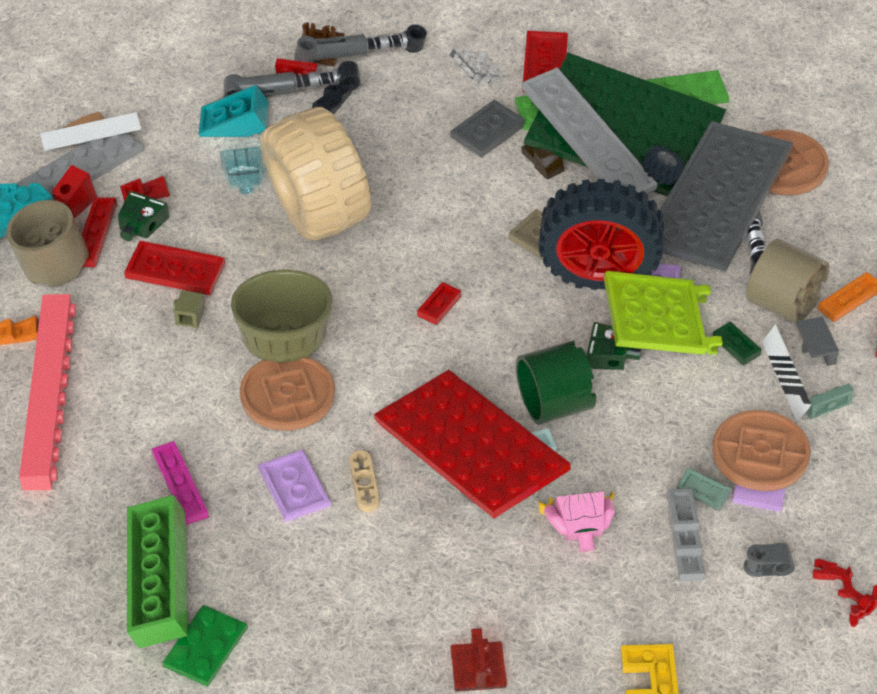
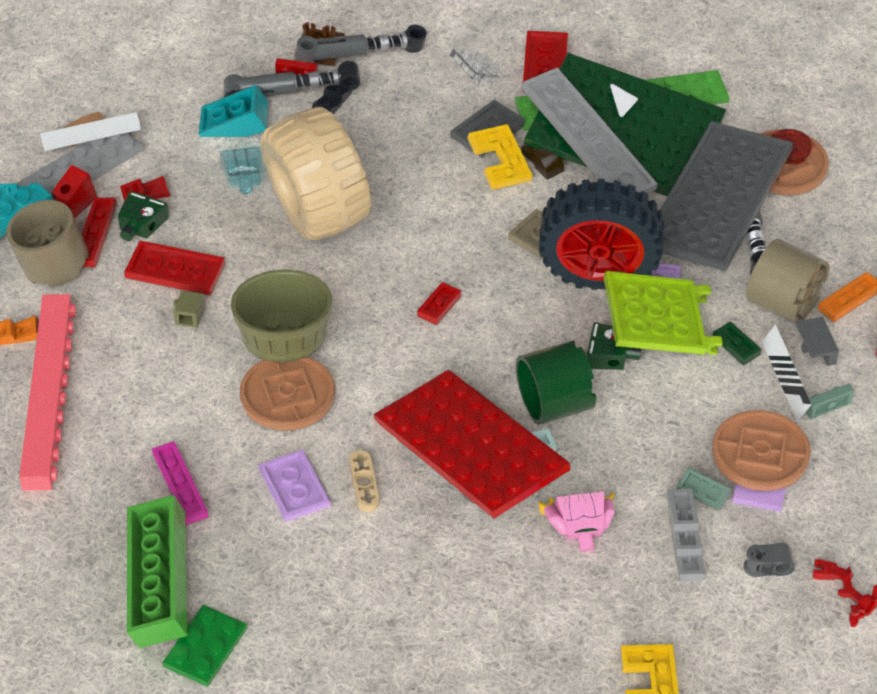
clear red bracket [450,628,507,692] -> none
black wheel [642,146,685,185] -> none
none -> yellow plate [467,124,533,190]
none -> white sticker [610,84,638,117]
none -> clear red tile [771,129,812,164]

